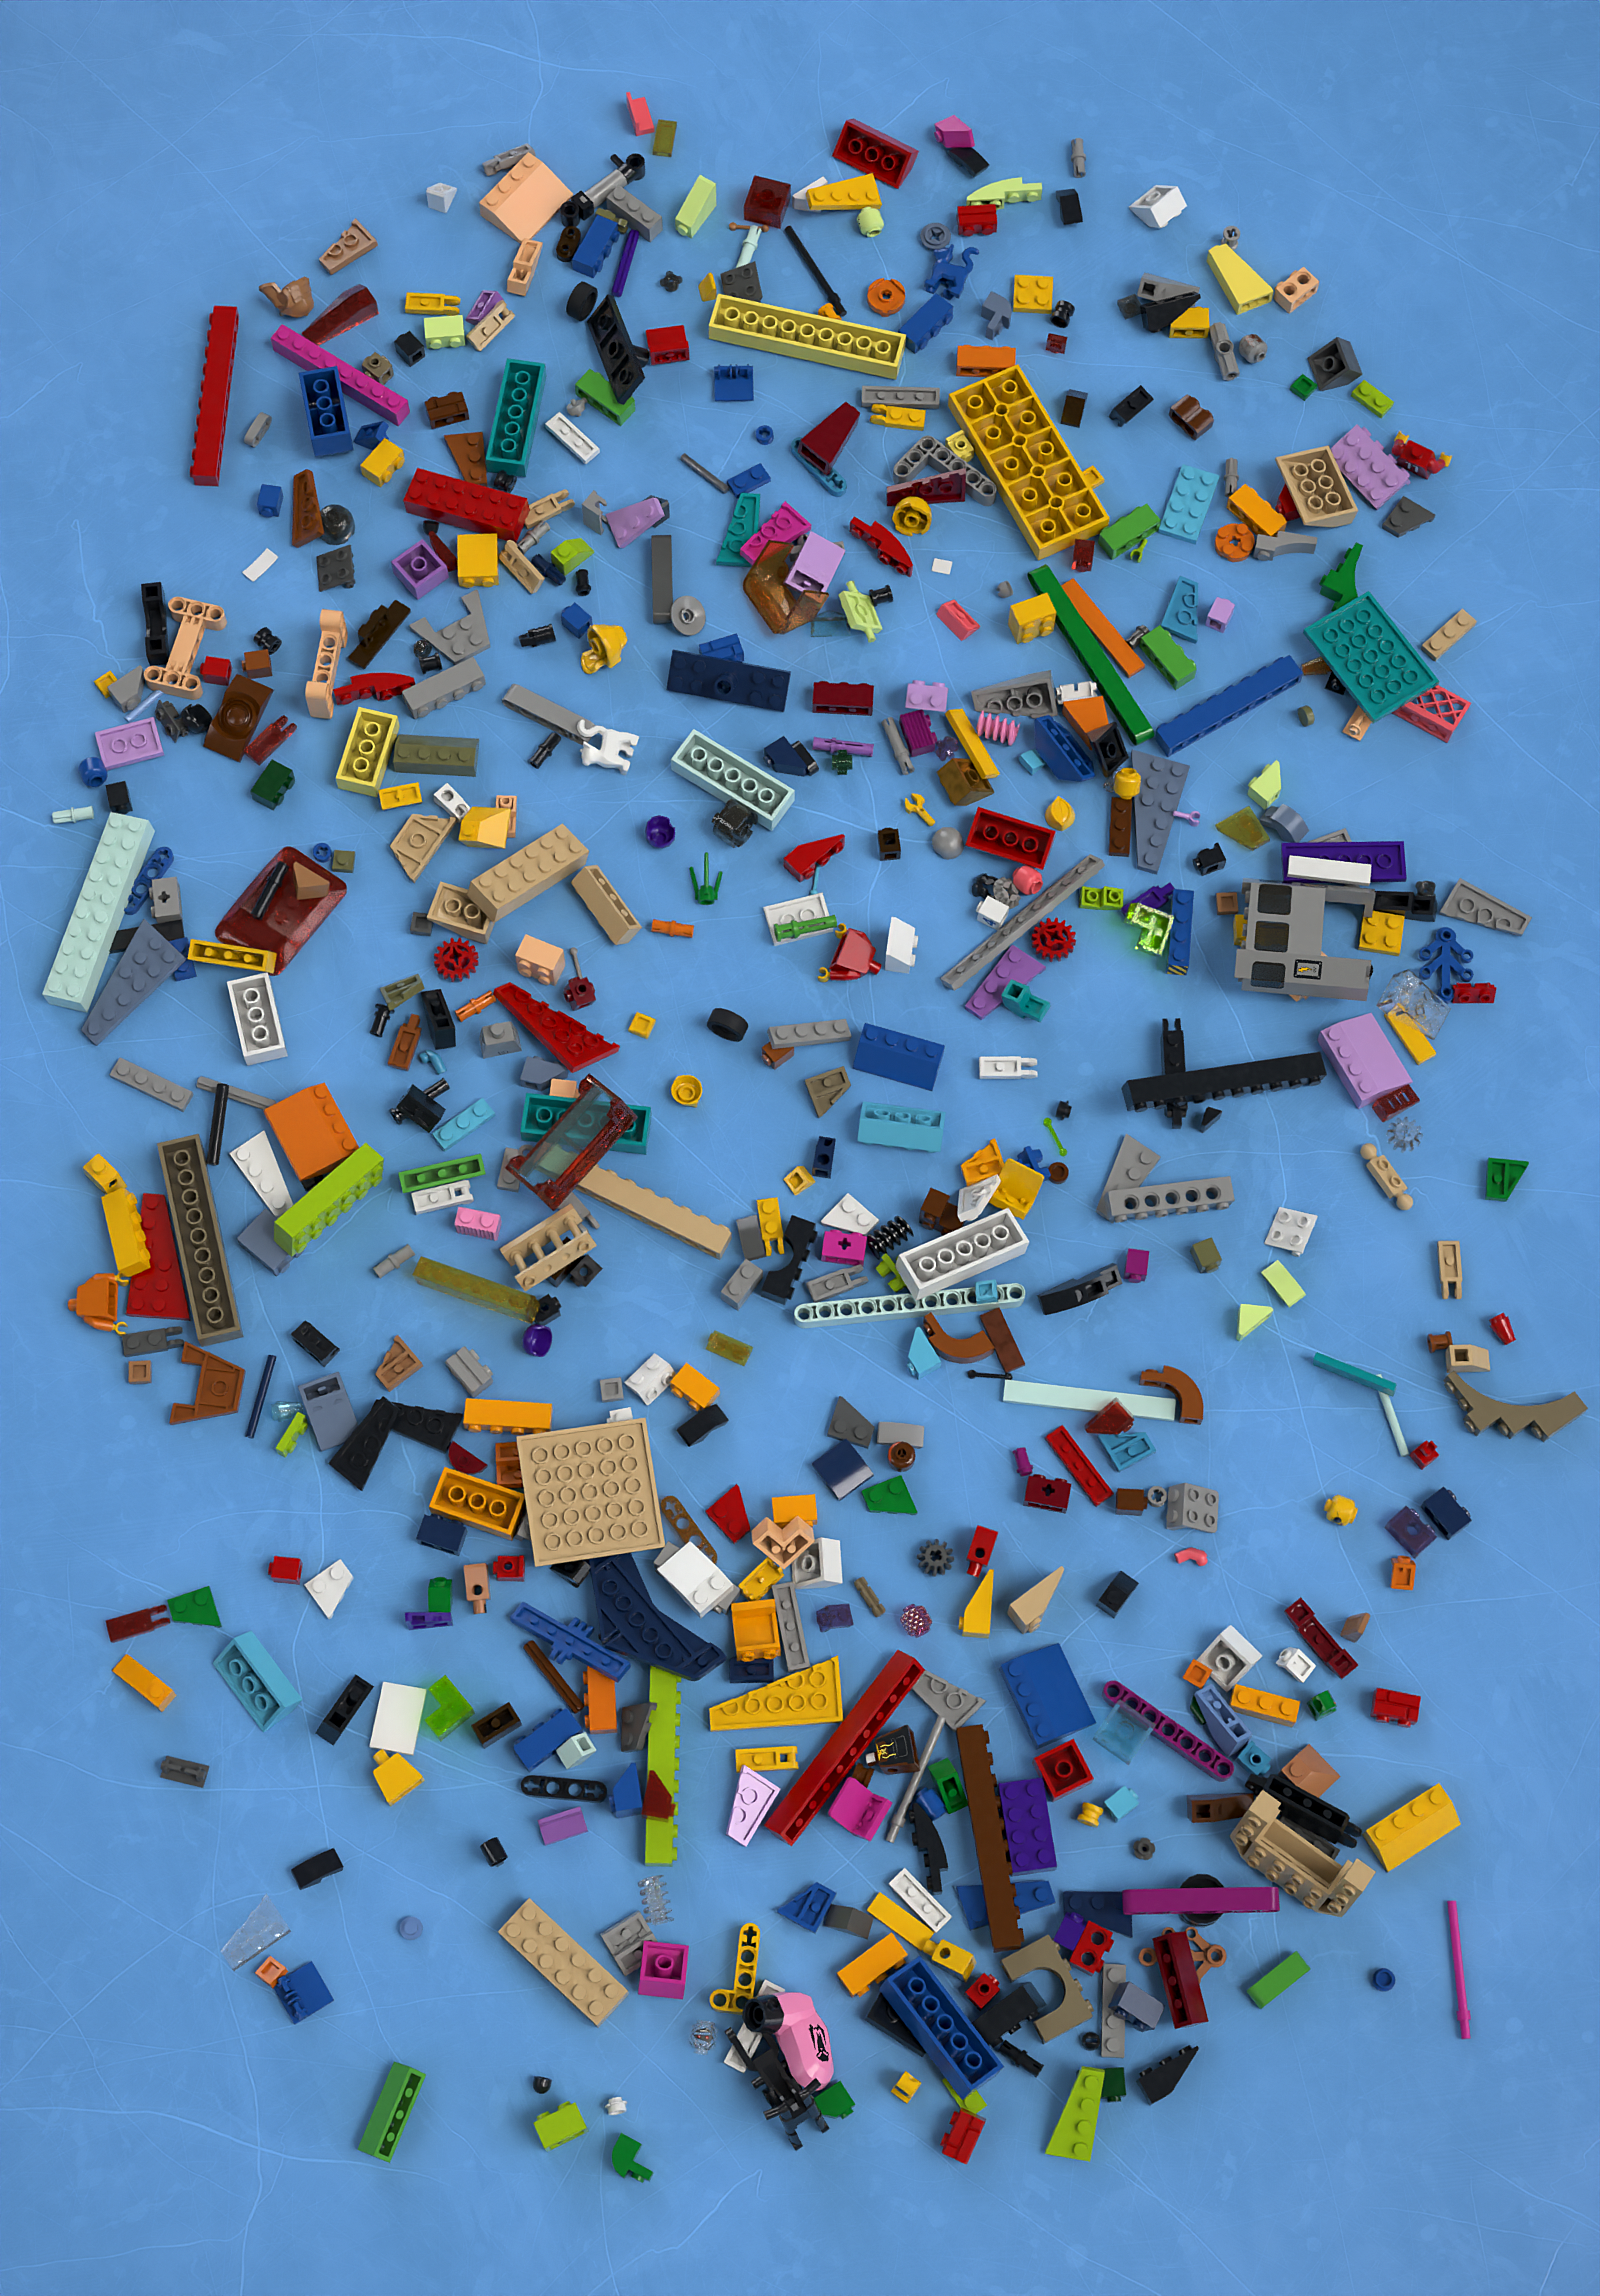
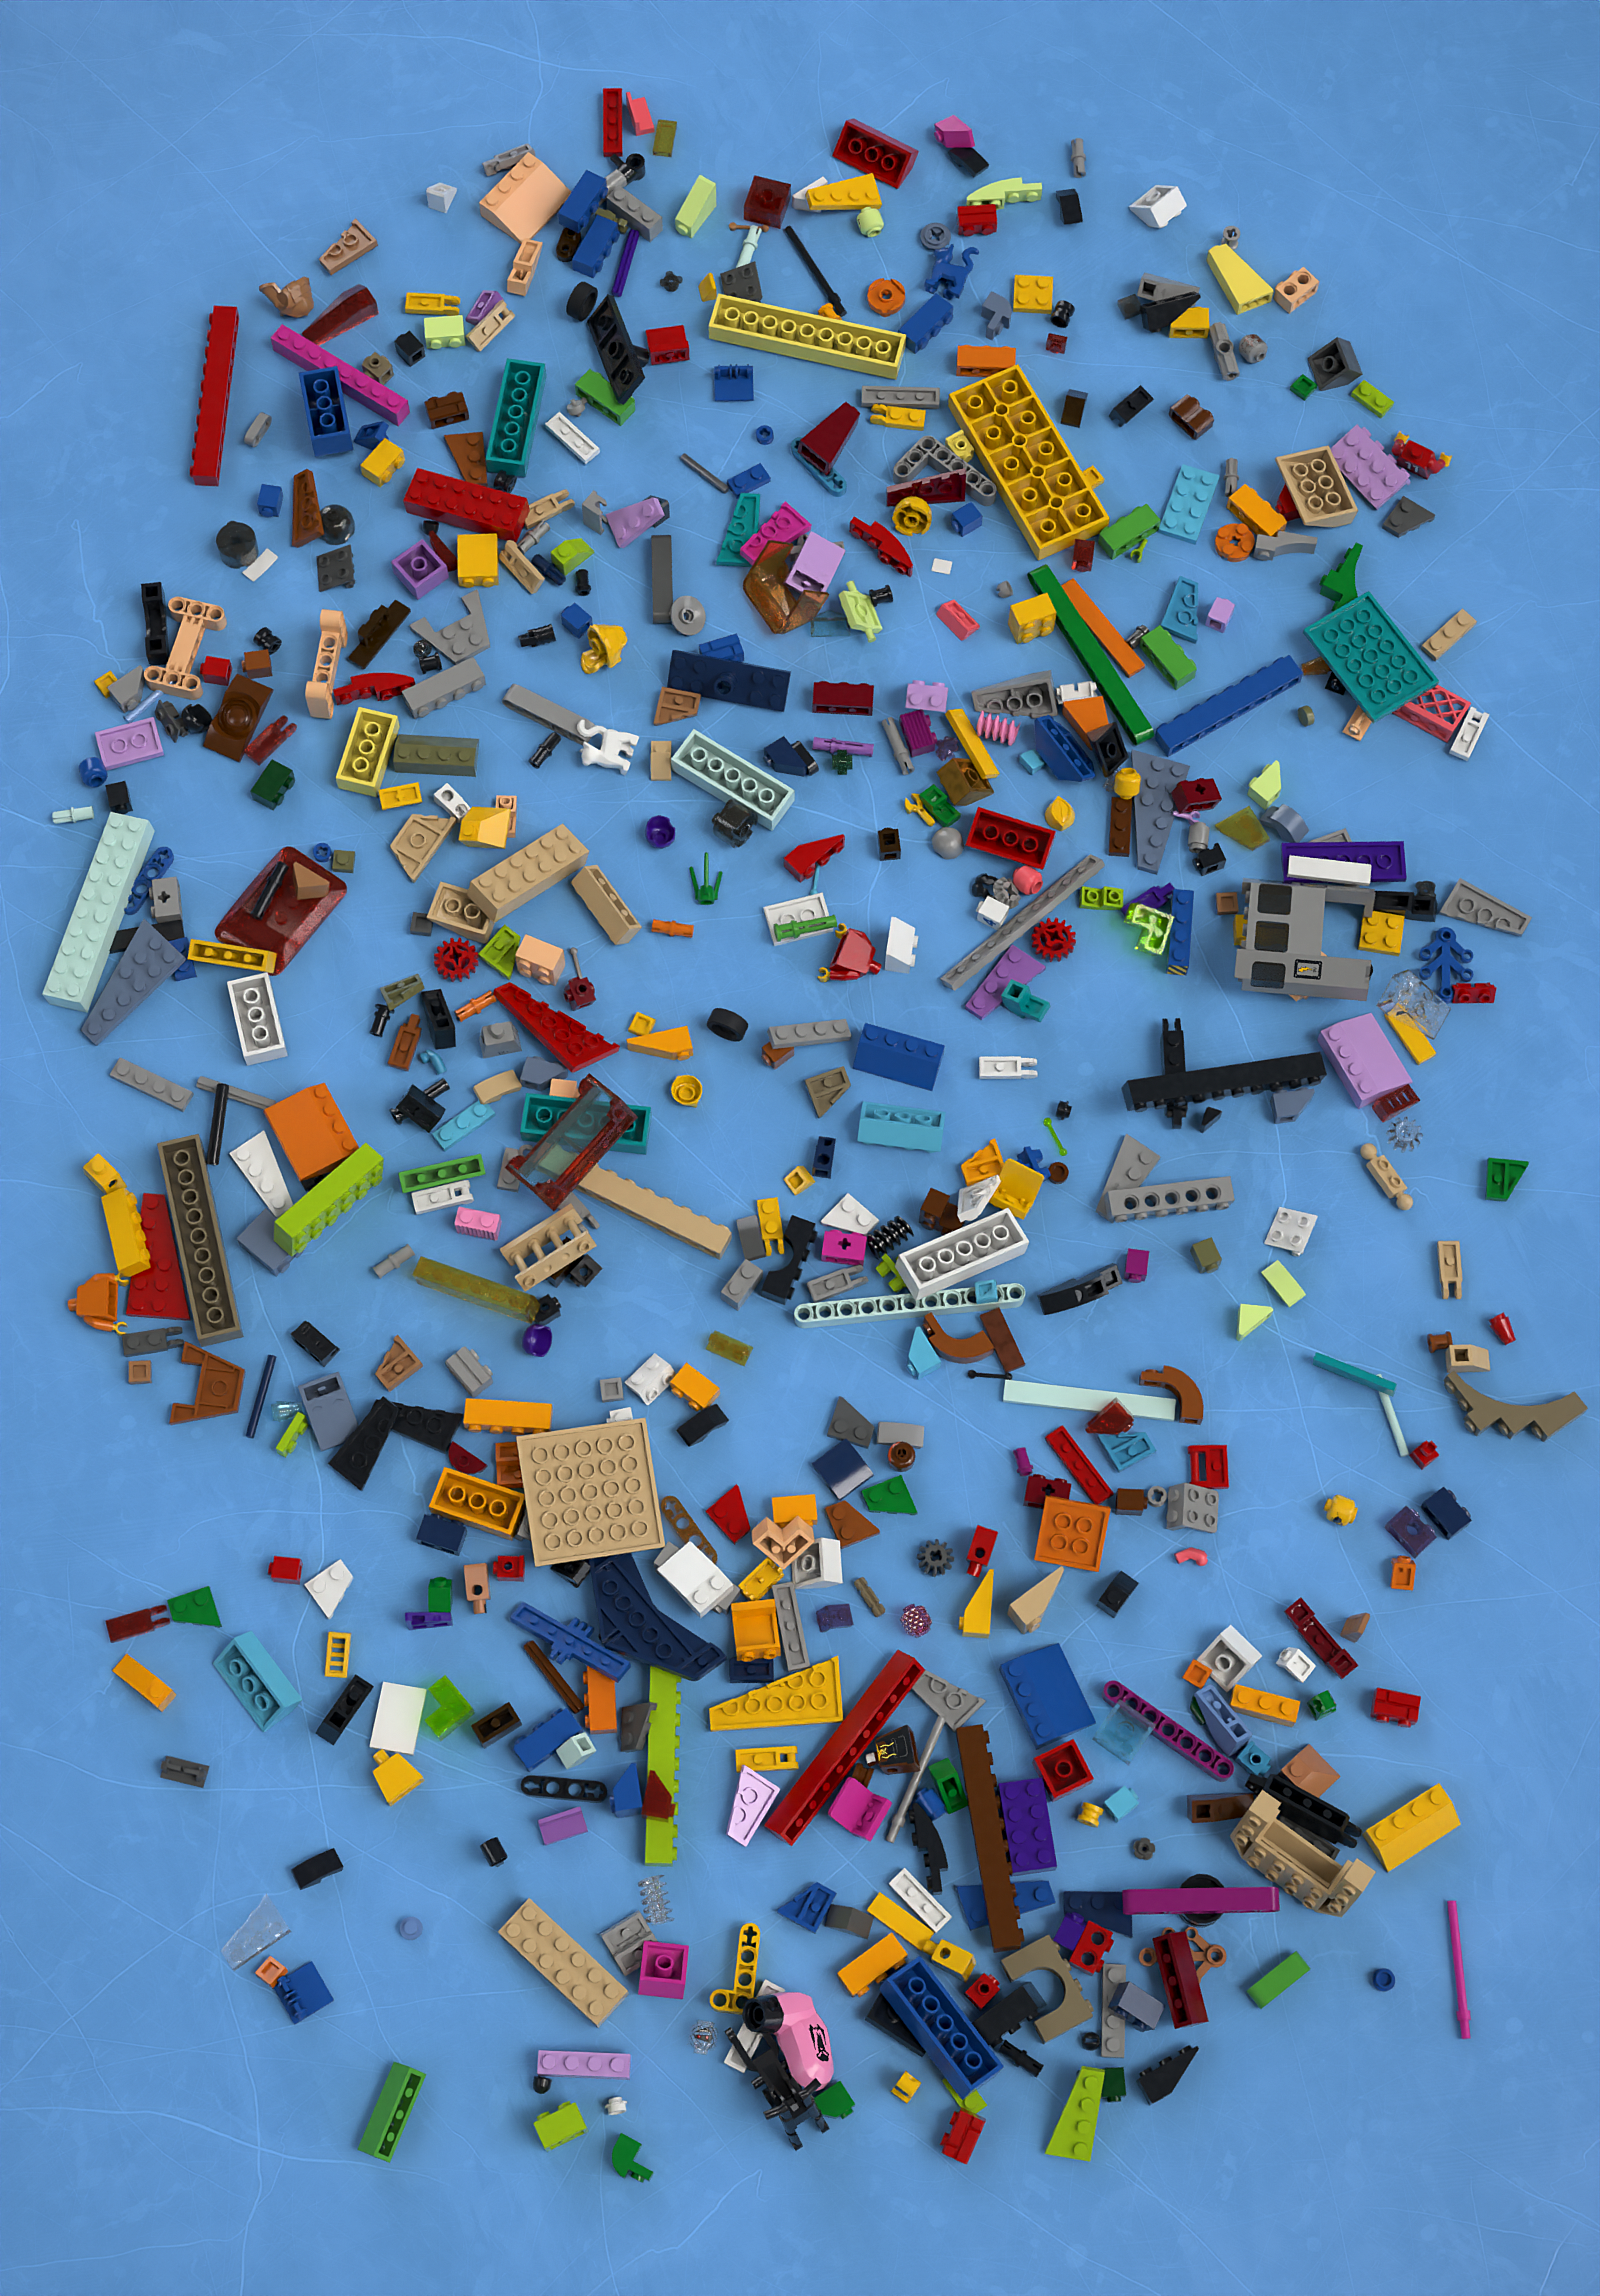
none -> clear smoke brick [216,521,259,569]
none -> yellow slope [325,1631,352,1678]
none -> tan slope [473,1070,522,1105]
none -> lime wing [478,924,521,980]
none -> lavender brick [537,2050,631,2080]
none -> blue brick [558,170,608,233]
none -> red plate [603,88,623,157]
none -> light orange slope [626,1026,693,1061]
none -> tan slope [651,741,671,781]
none -> medium nougat wing [654,687,701,726]
none -> dark orange wing [825,1500,880,1549]
none -> green slope [919,784,961,827]
none -> blue brick [951,502,983,537]
none -> orange plate [1034,1495,1111,1572]
none -> dark red brick [1171,778,1222,814]
none -> red plate [1187,1445,1229,1489]
none -> light grey brick [1188,822,1210,853]
none -> sand blue slope [1270,1087,1315,1124]
none -> white plate [1449,706,1490,761]

